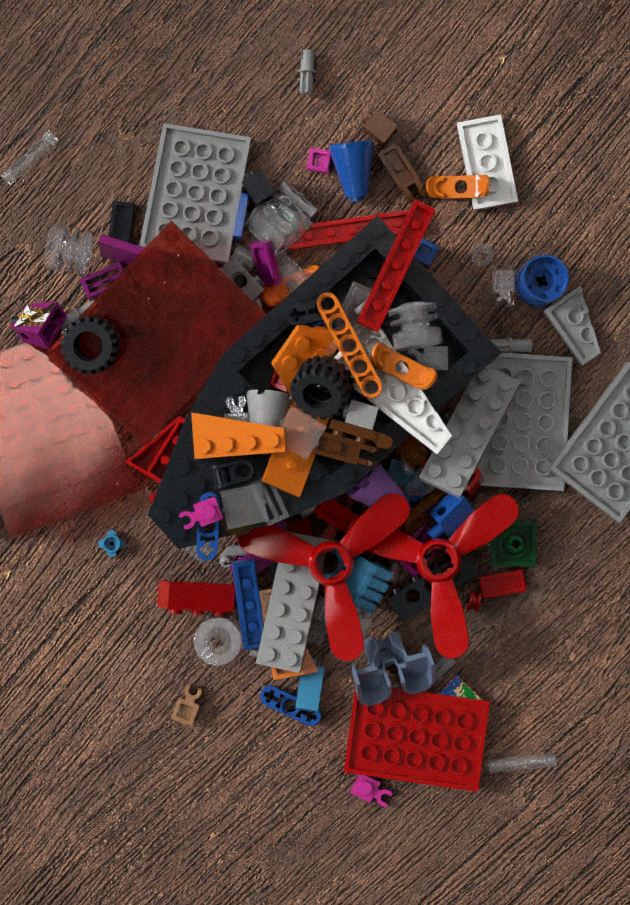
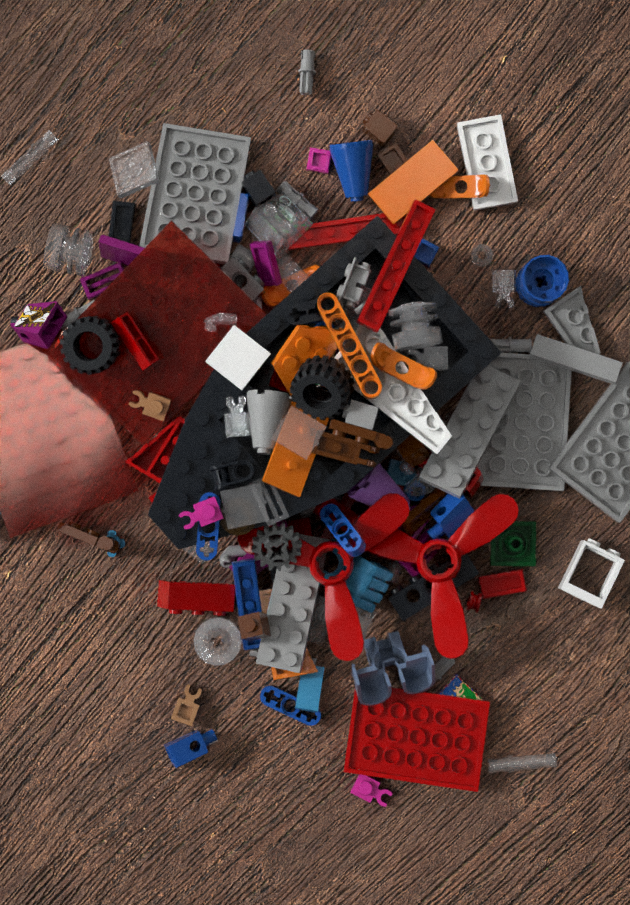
orange wing [191,412,288,459] -> none
none -> reddish brown hinge [57,521,120,554]
none -> clear tile [109,141,160,199]
none -> red piece [111,312,159,371]
none -> medium nougat plate [129,390,172,421]
none -> blue torso [164,729,218,768]
none -> clear arm [204,313,237,332]
none -> white tile [205,325,271,390]
none -> reddish brown brick [237,612,271,641]
none -> dark grey gear [252,522,302,571]
none -> blue beam [320,504,366,557]
none -> light grey hinge [336,257,371,309]
none -> orange piece [368,140,459,225]
none -> light grey tile [529,334,623,385]
none -> white window [558,538,625,609]

